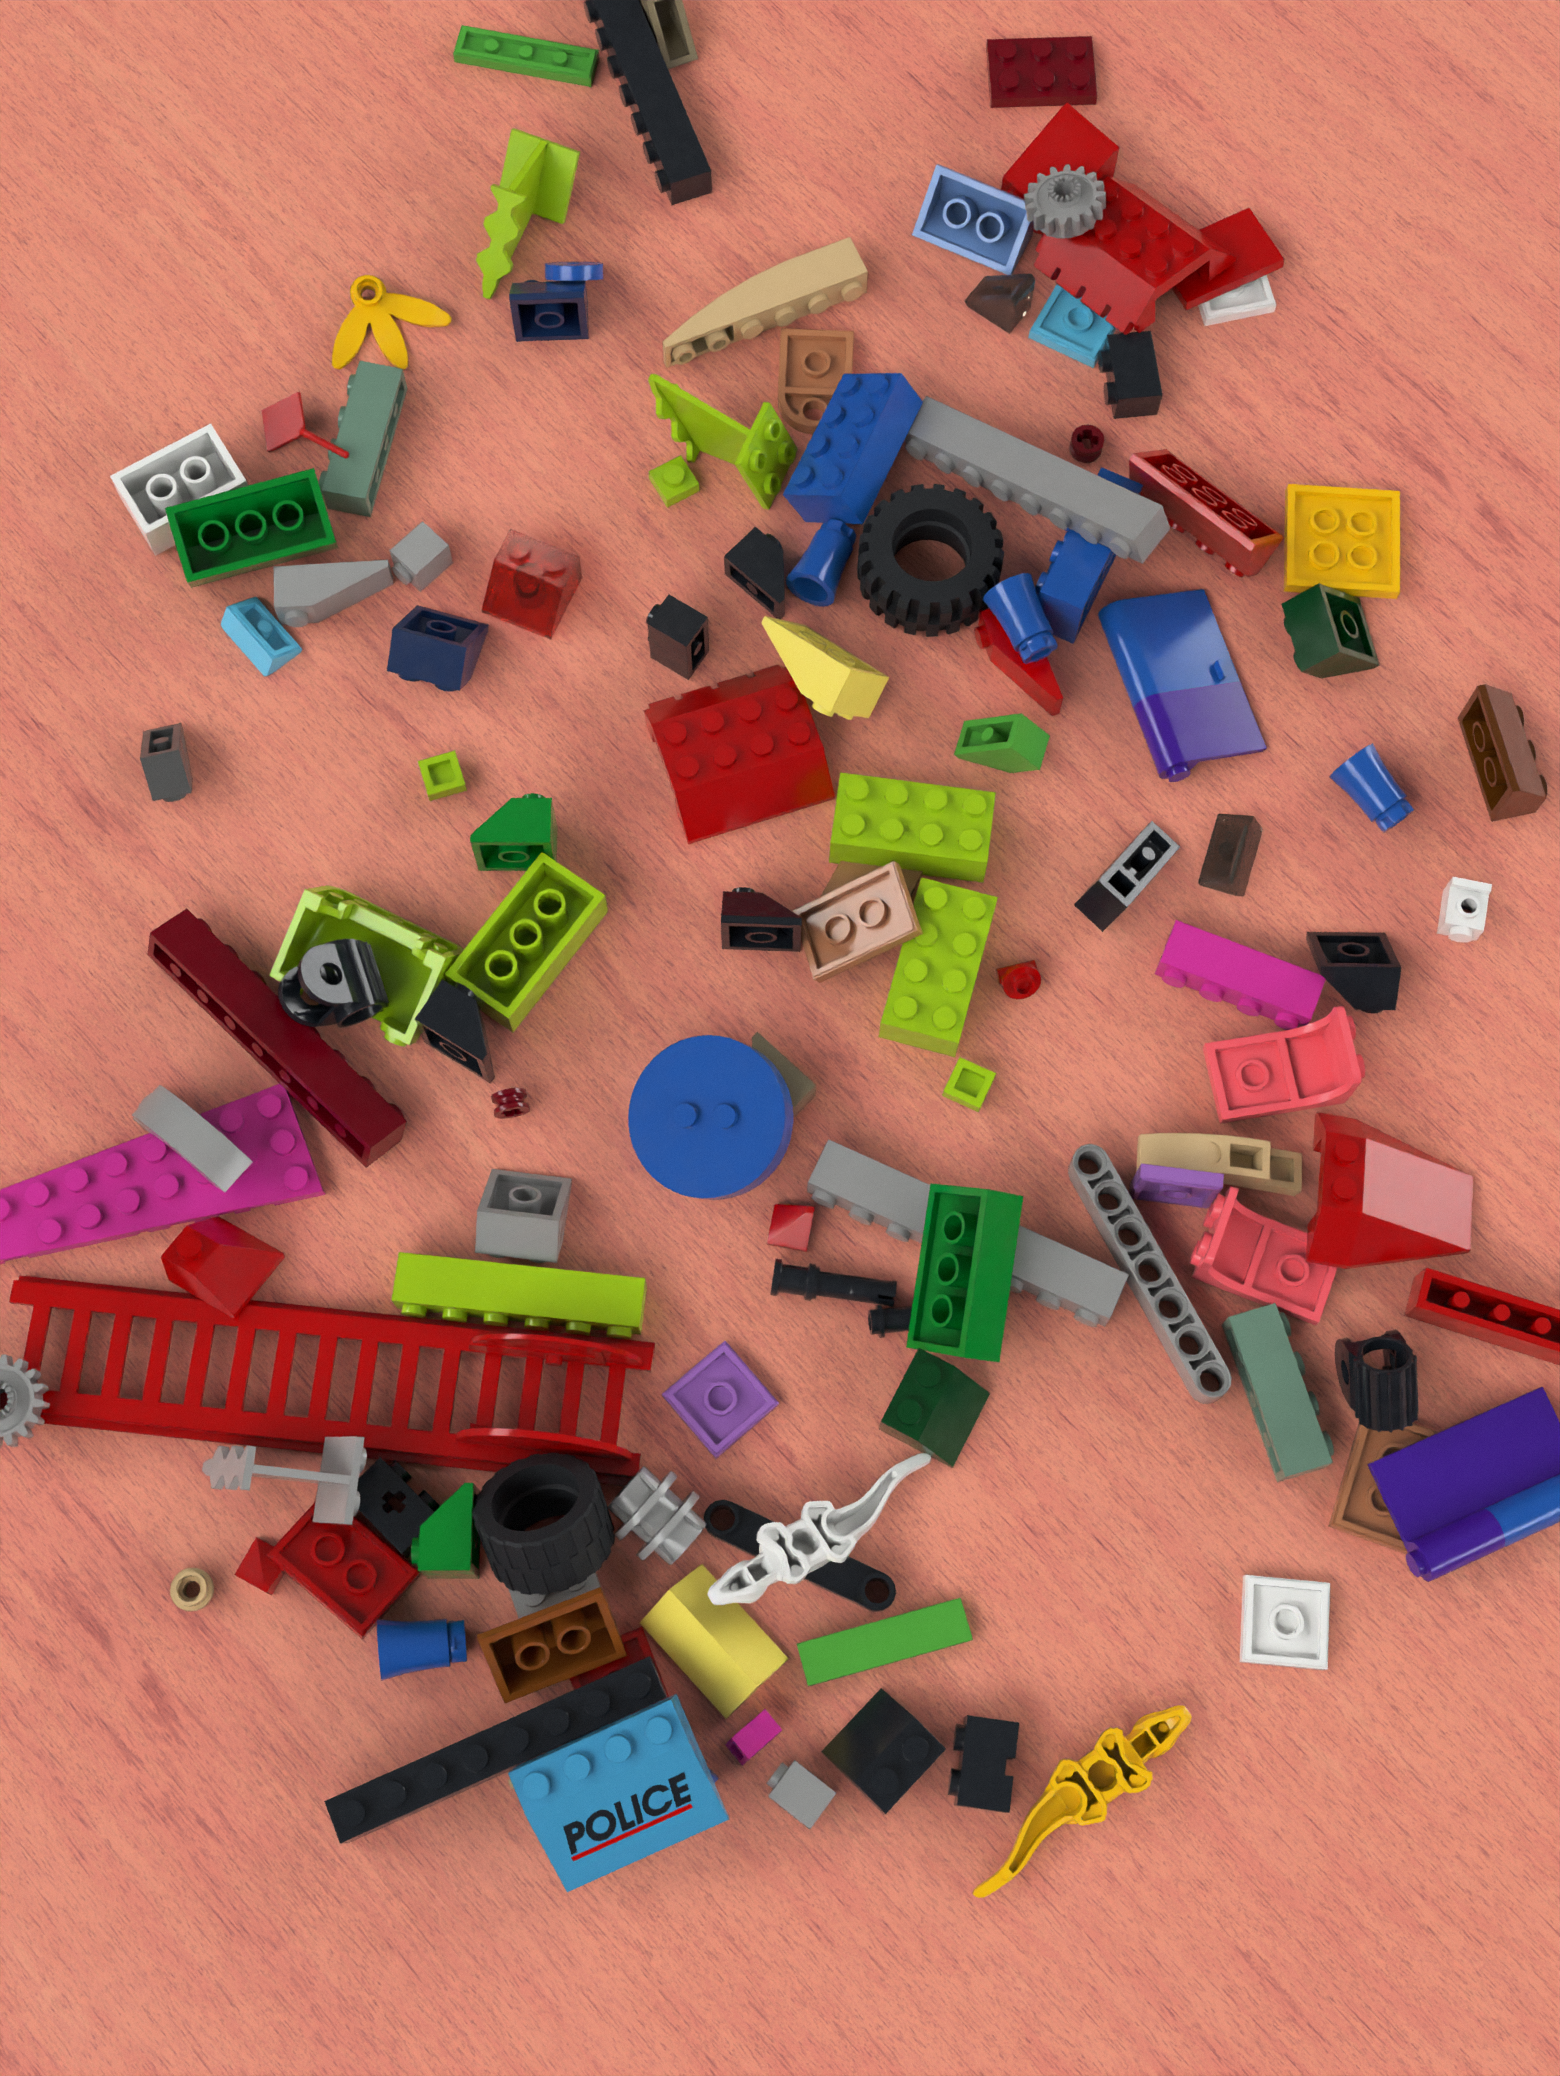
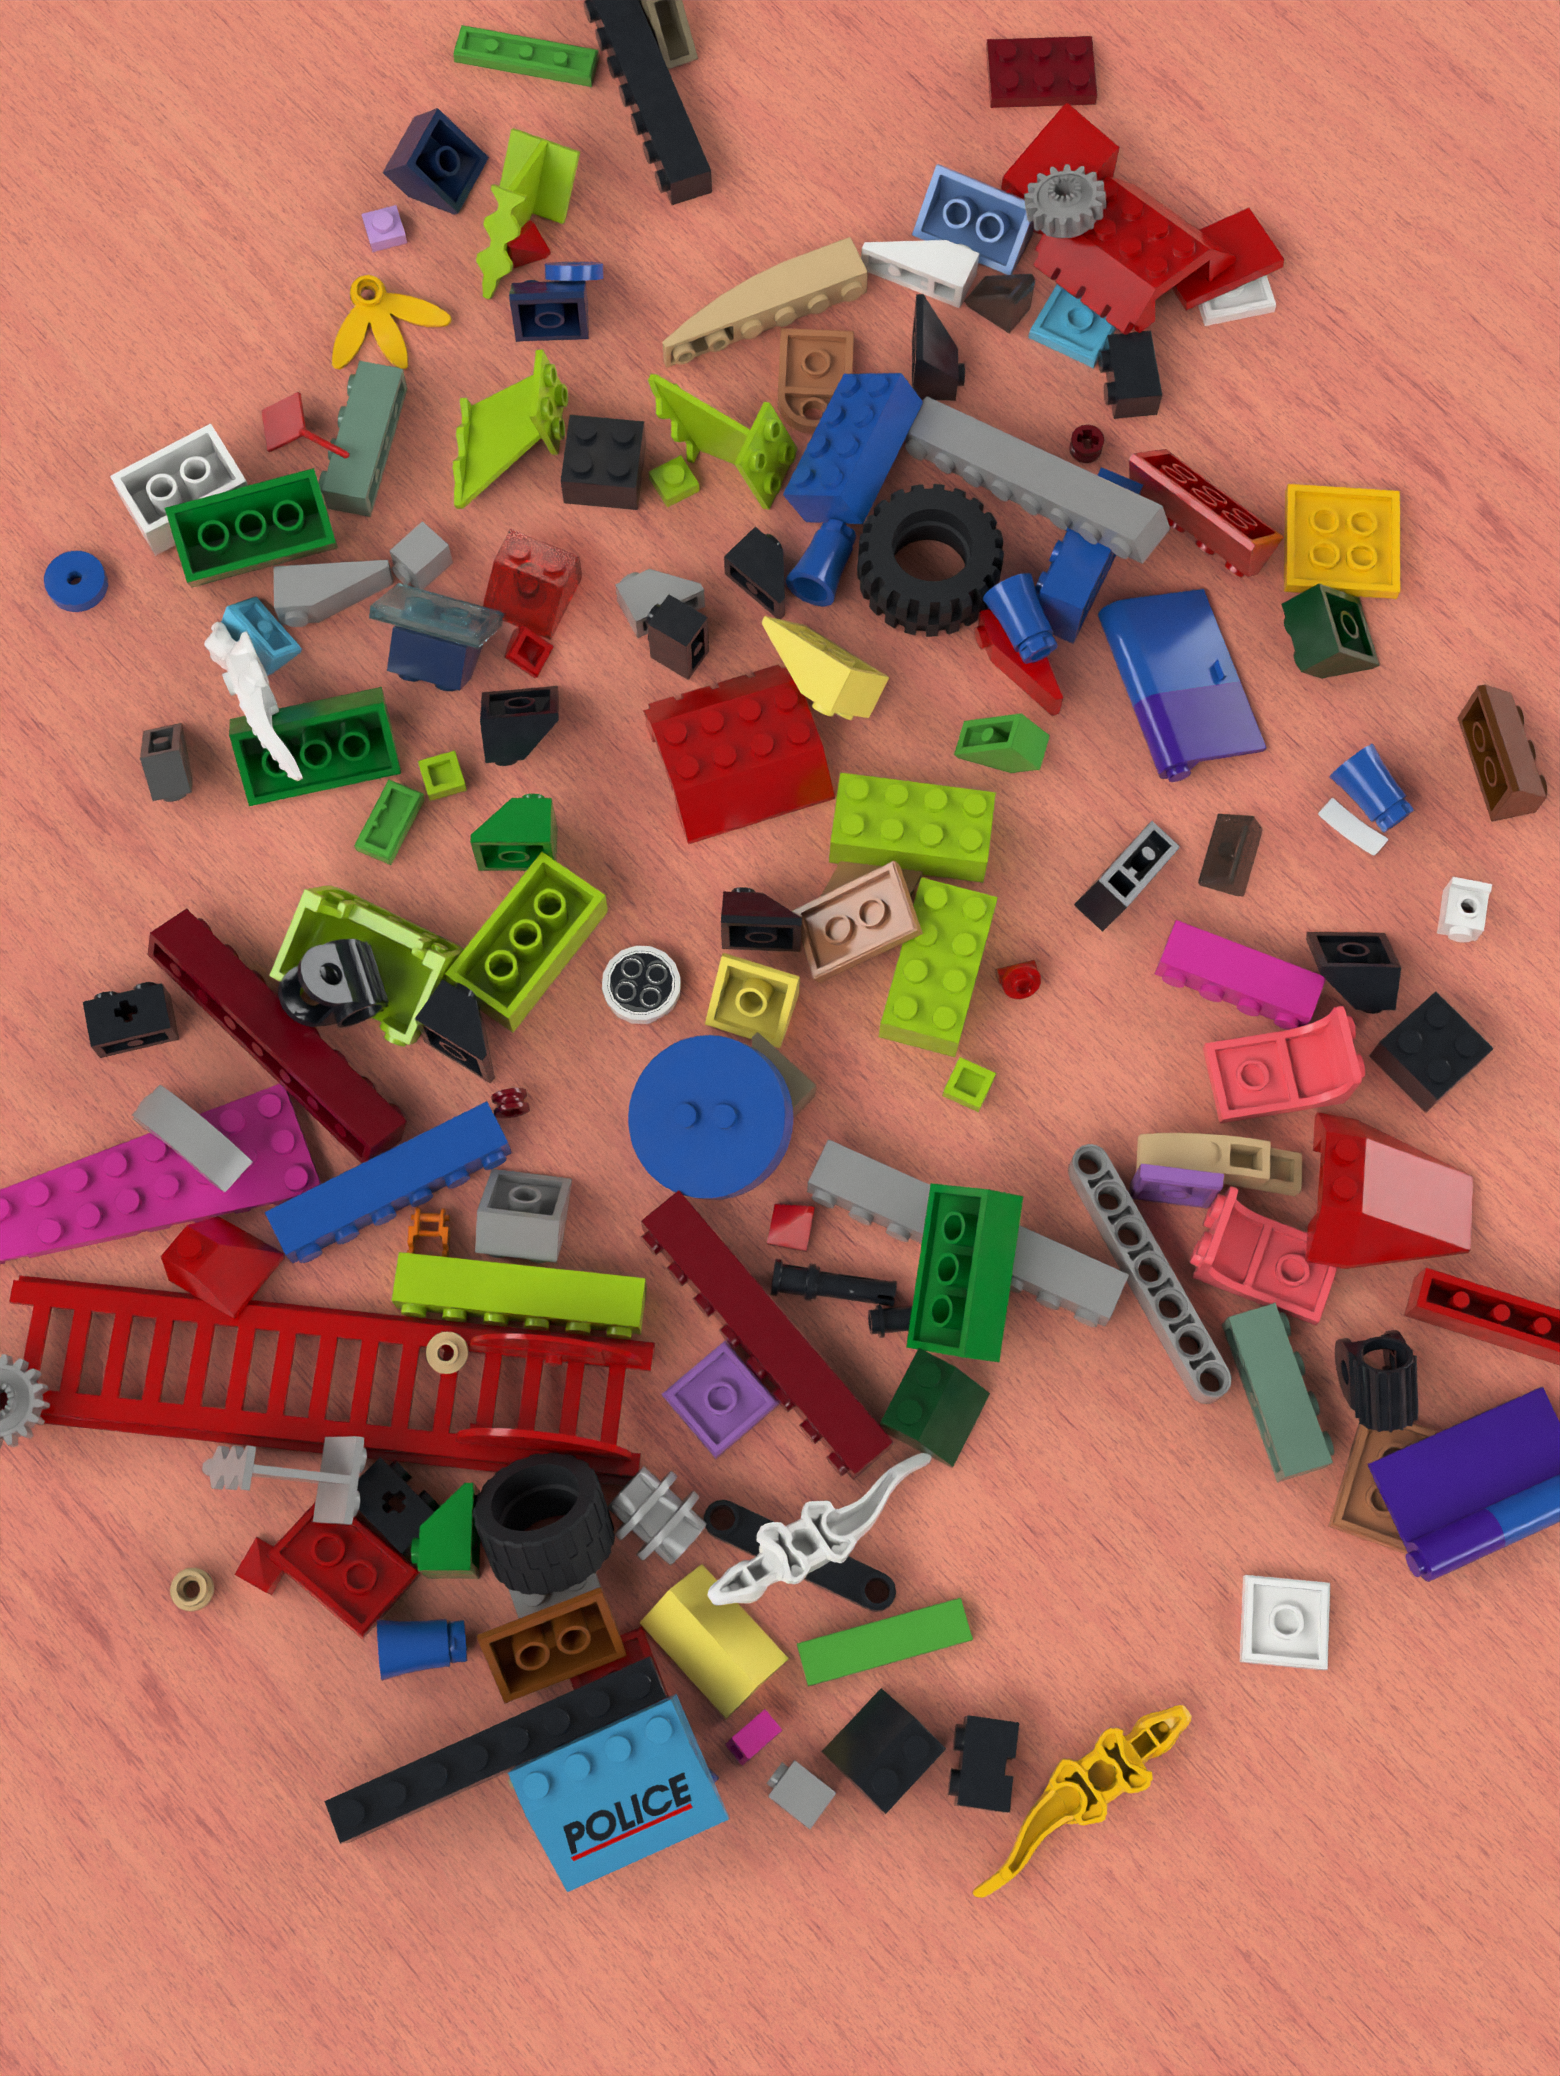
none -> blue piece [44,551,108,612]
none -> black brick [83,982,179,1058]
none -> white animal [204,622,303,781]
none -> green slope [229,687,401,806]
none -> blue brick [265,1101,512,1264]
none -> bright green plate [354,779,425,865]
none -> lavender plate [361,205,407,252]
none -> clear light blue tile [369,583,504,649]
none -> dark blue slope [383,108,489,215]
none -> orange piece [407,1207,451,1257]
none -> tan plate [426,1332,469,1374]
none -> lime piece [452,349,568,509]
none -> black slope [480,686,559,766]
none -> red slope [504,625,554,678]
none -> red slope [507,220,551,268]
none -> black brick [561,415,646,510]
none -> tile [602,946,681,1024]
none -> light grey slope [615,569,705,638]
none -> dark red brick [641,1190,893,1480]
none -> light yellow slope [705,953,800,1048]
none -> white slope [861,240,980,308]
none -> black slope [912,294,965,401]
none -> white sticker [1318,798,1388,856]
none -> black brick [1369,991,1494,1113]

